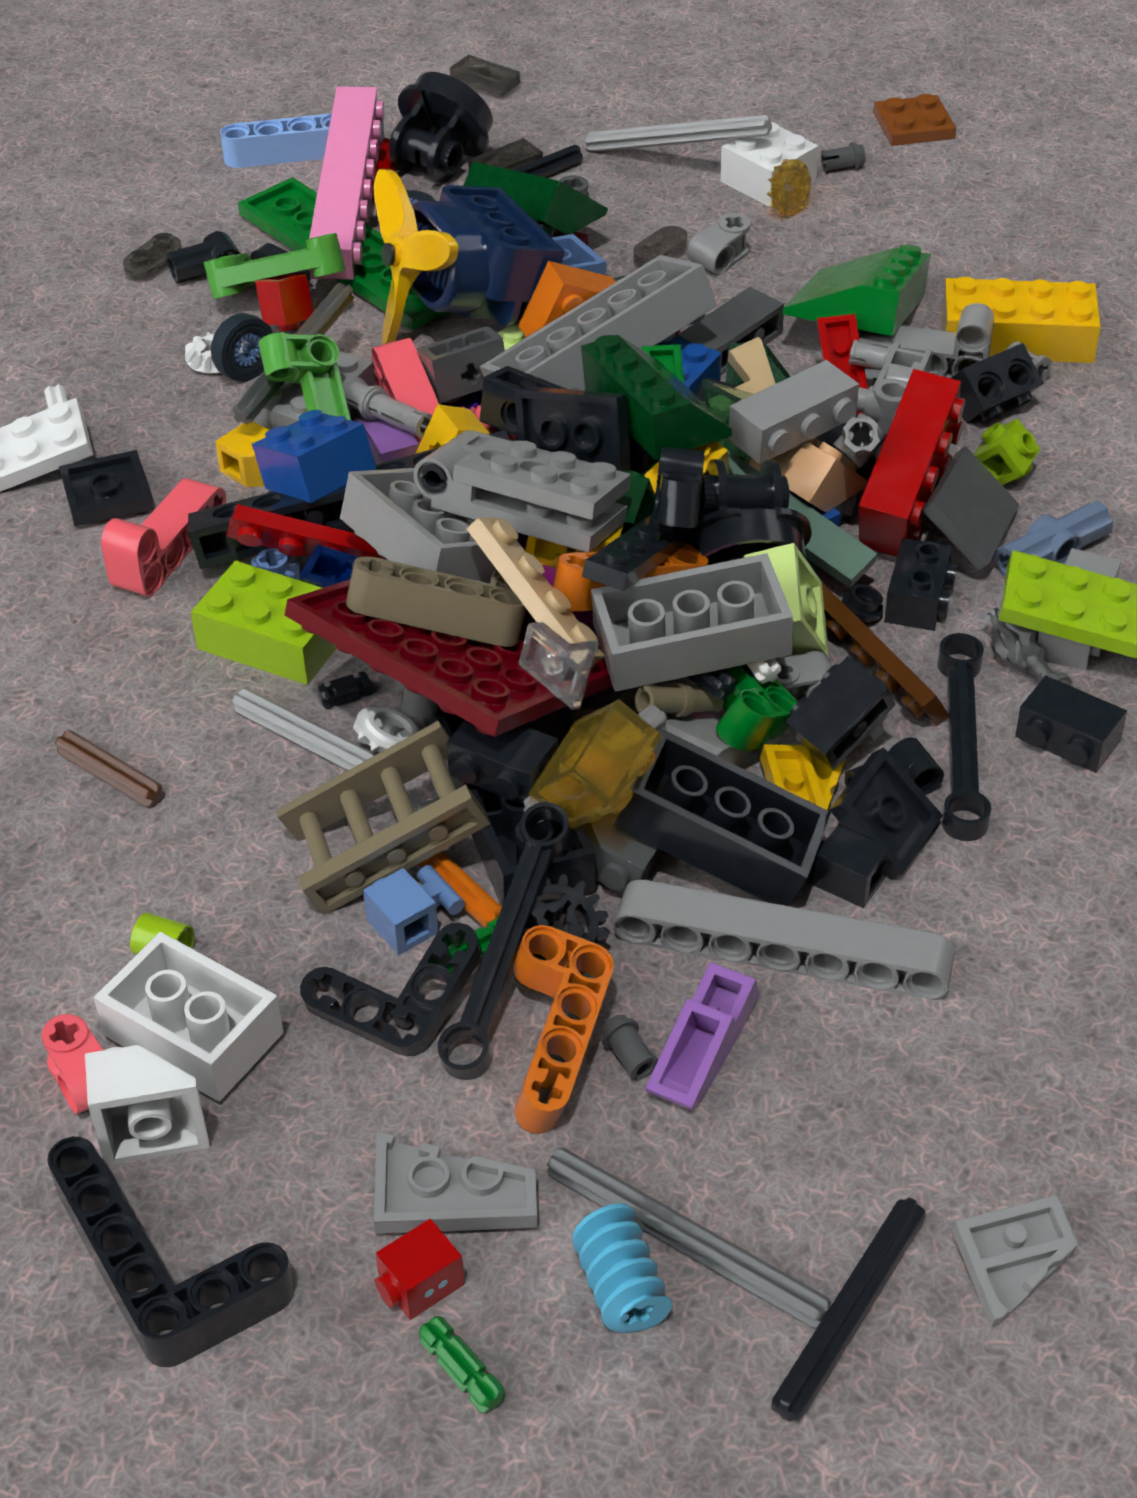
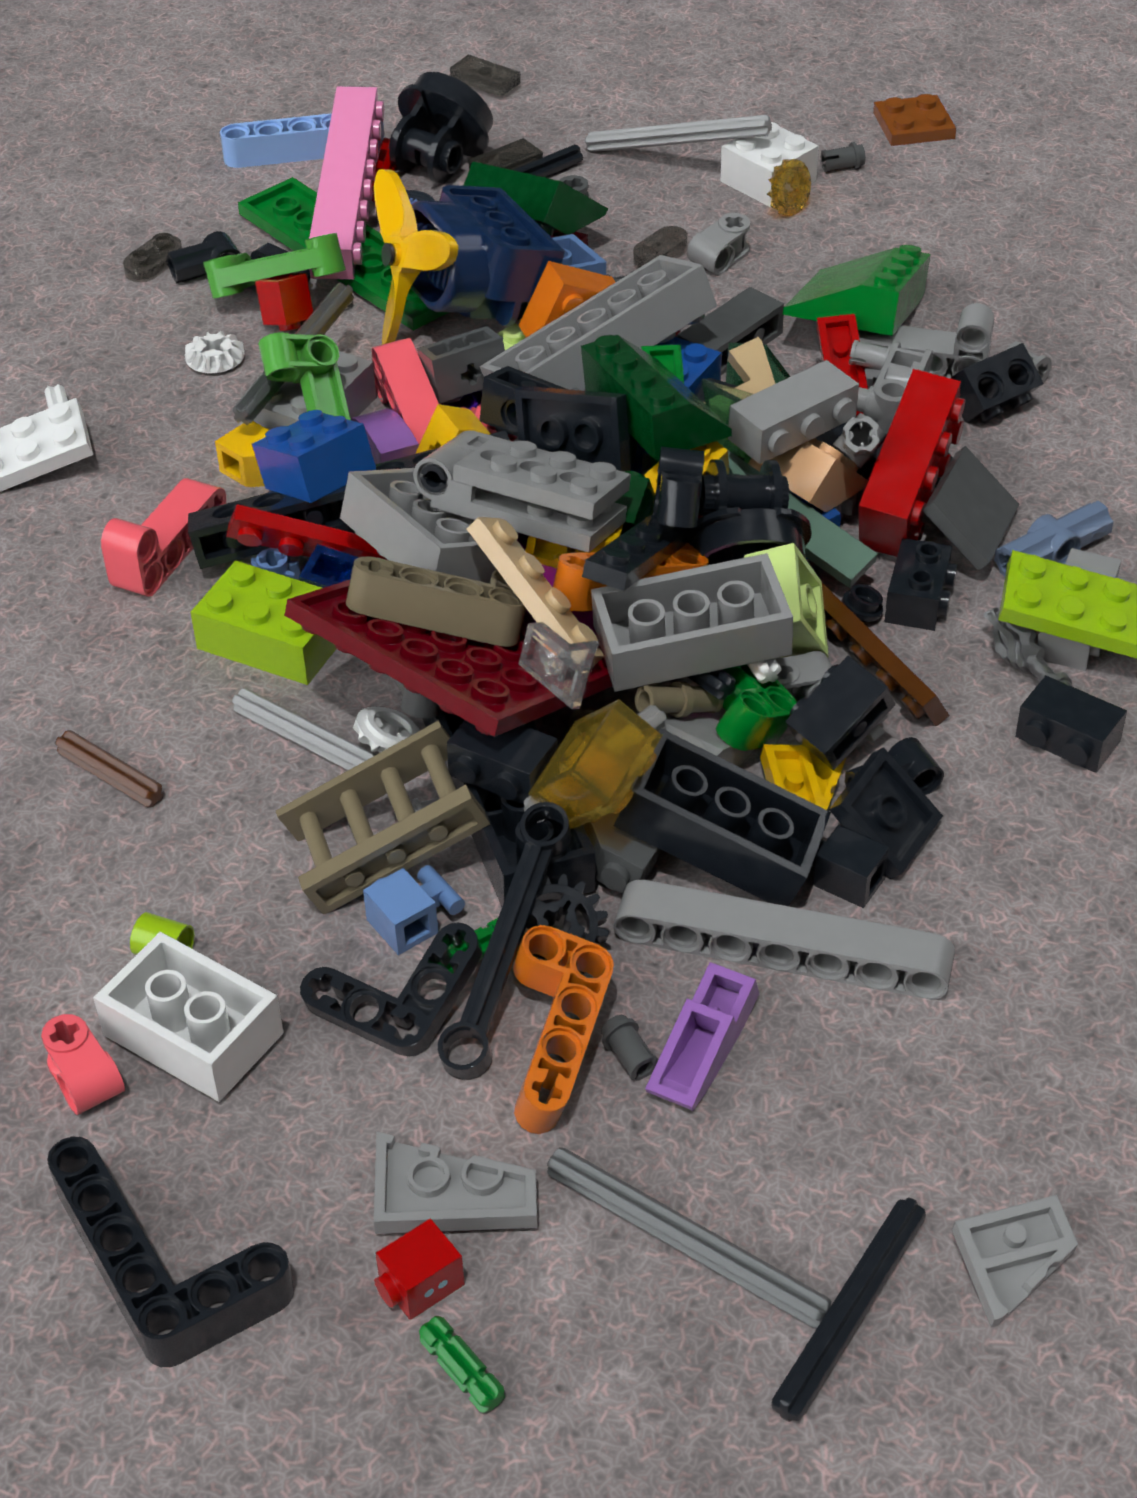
black plate [59,450,154,526] -> none
white slope [85,1045,210,1166] -> none
black bush [211,313,273,382] -> none
black piece [317,671,372,709] -> none
light grey pin [342,376,432,438] -> none
orange axle [418,851,502,928] -> none
medium azure piece [572,1203,672,1333] -> none
black piece [937,633,991,841] -> none
yellow brick [941,277,1101,363] -> none
lime brick [974,418,1041,485] -> none

